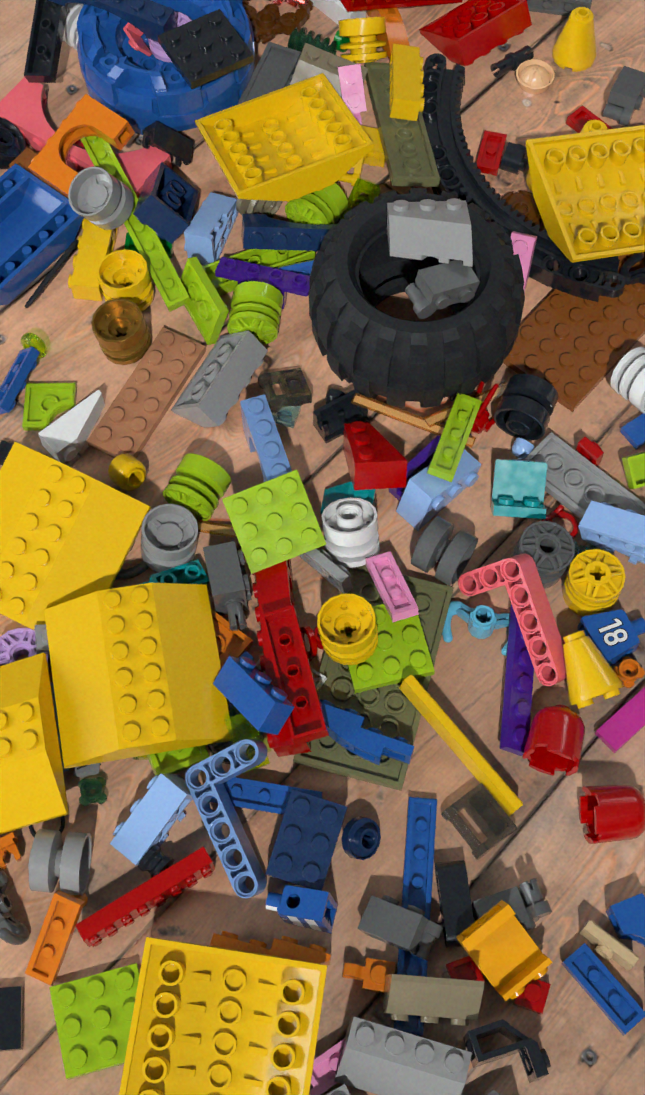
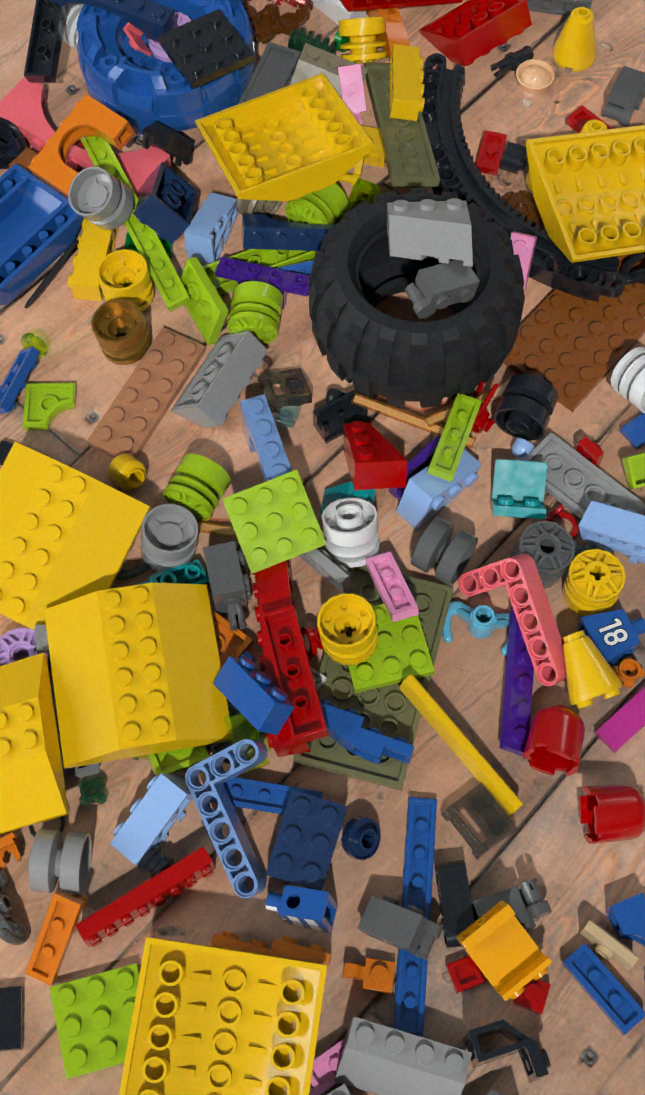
white slope [38,390,105,463] -> none
dark tan slope [383,974,484,1026] -> none

